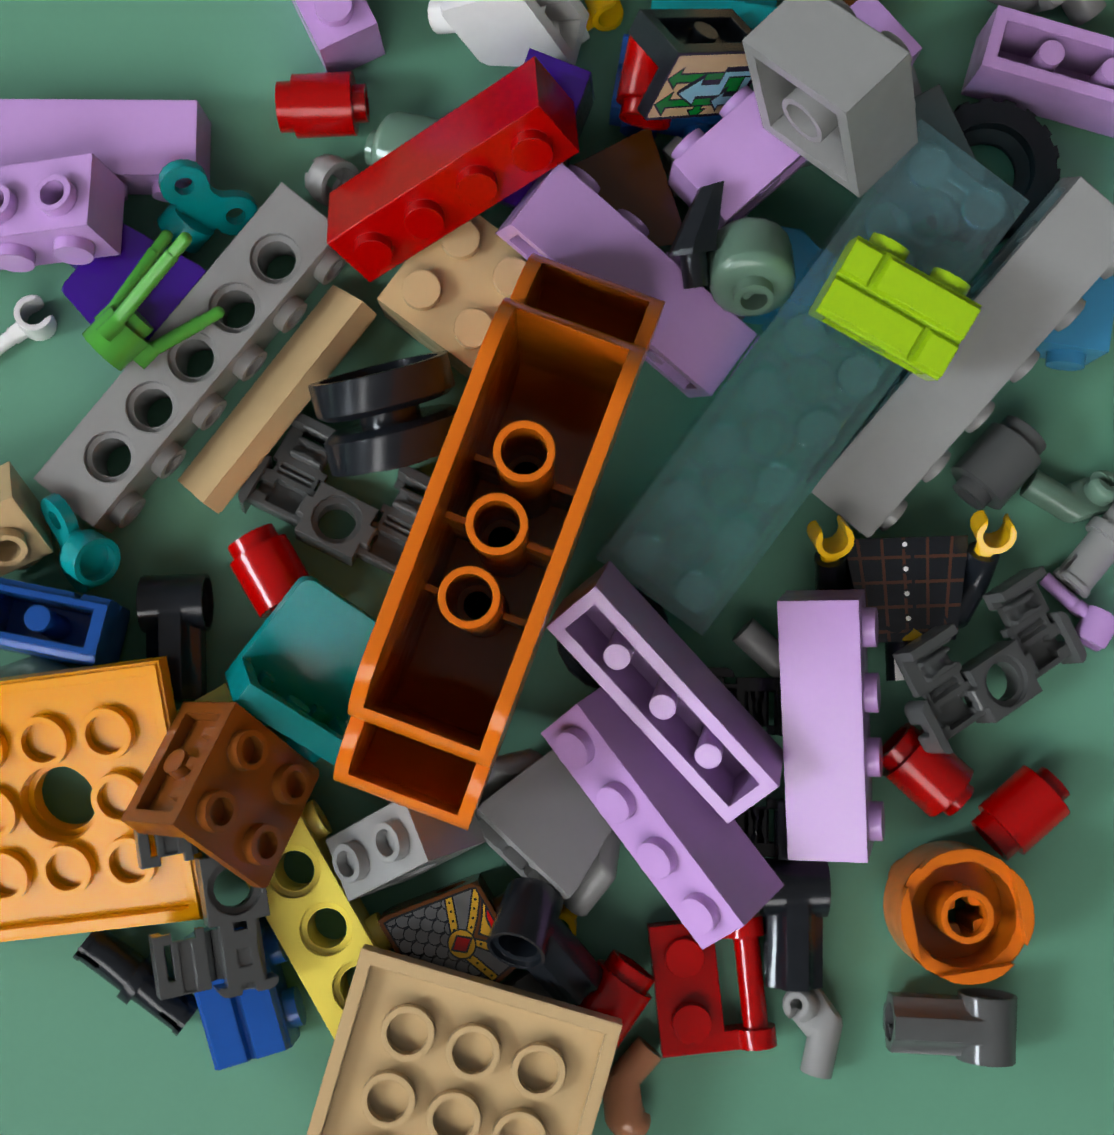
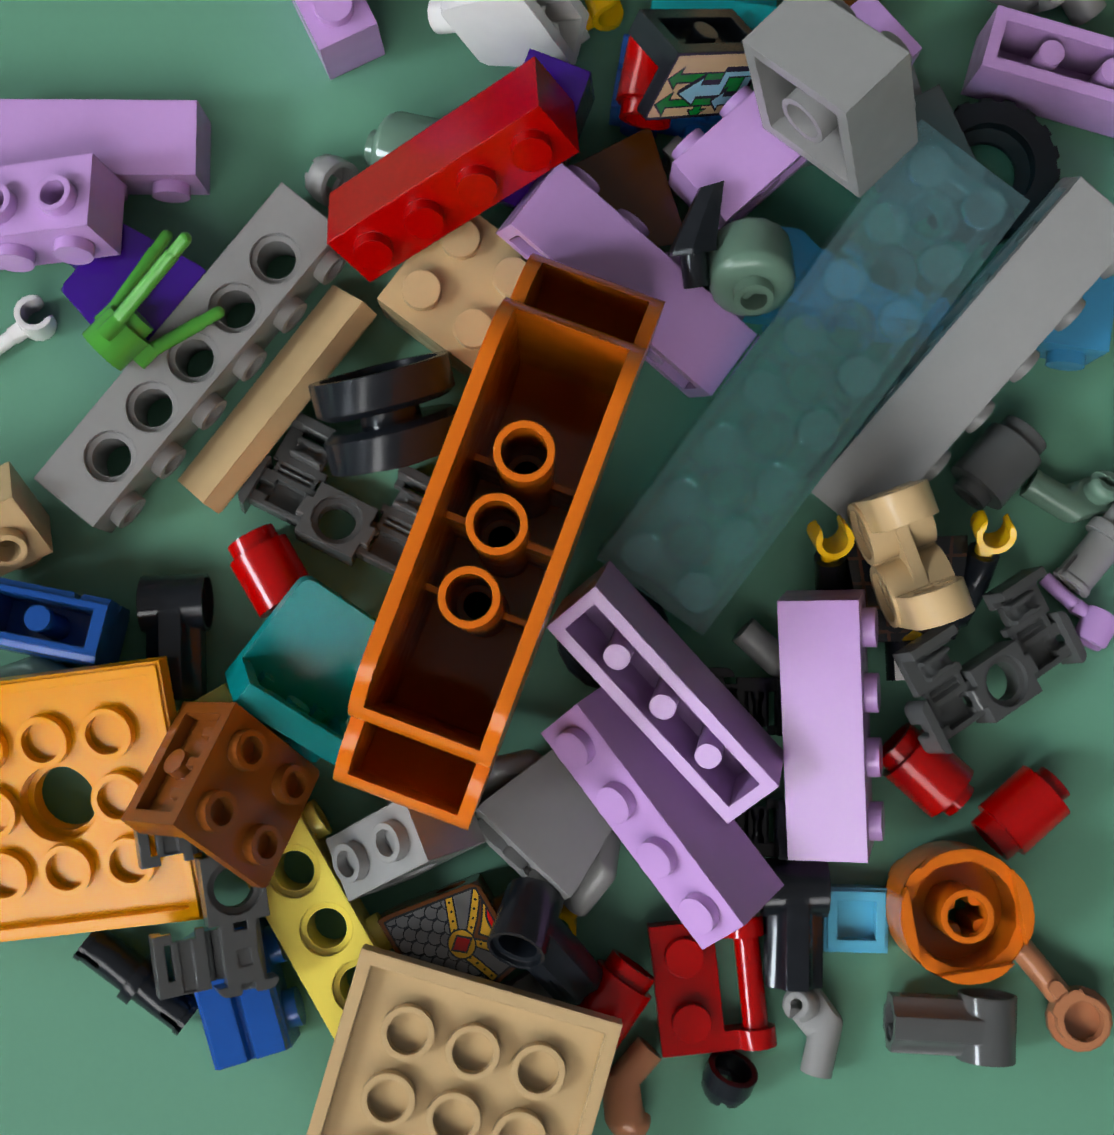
teal piece [40,493,121,594] -> none
teal piece [157,159,258,253] -> none
red brick [275,71,370,139] -> none
lime brick [808,232,982,381] -> none
none -> black hinge [701,1050,758,1108]
none -> medium azure tile [823,884,888,953]
none -> tan piece [847,479,975,631]
none -> nougat plate [1015,939,1113,1052]

